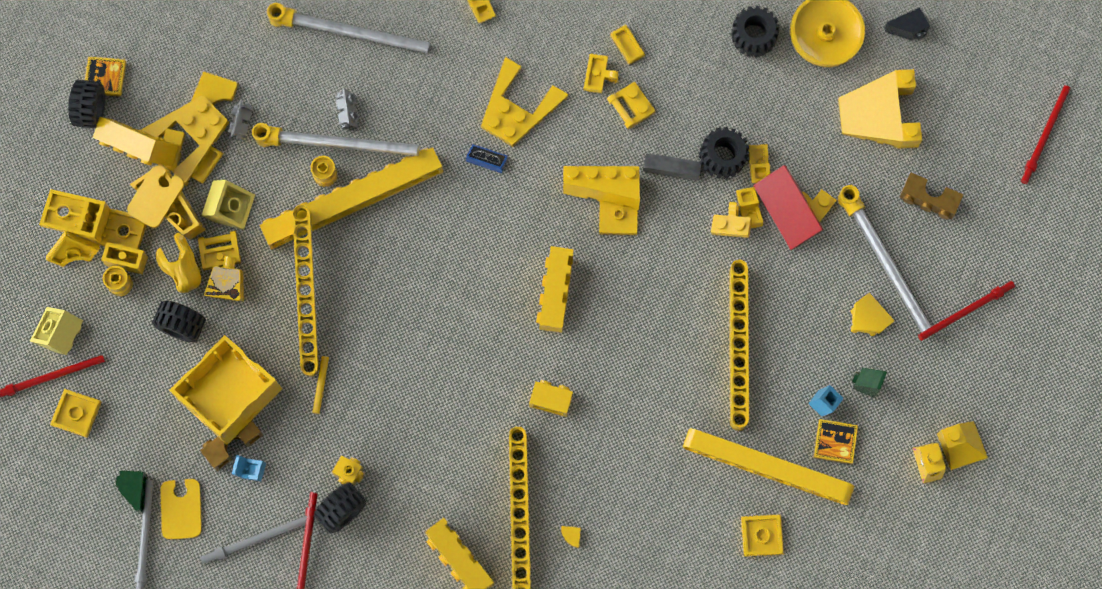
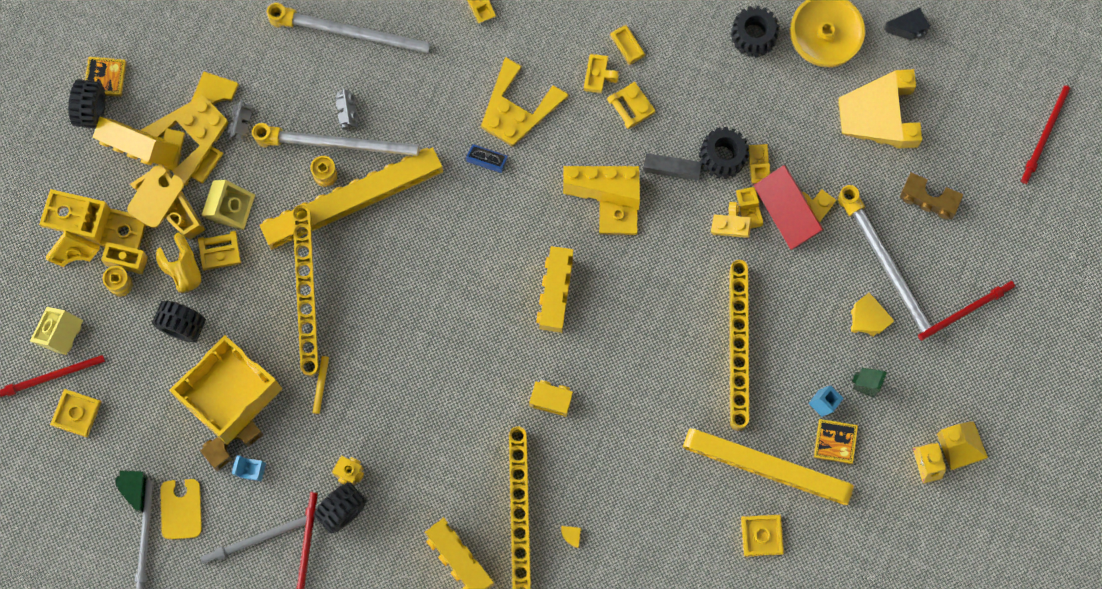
torso [204,256,244,302] -> none

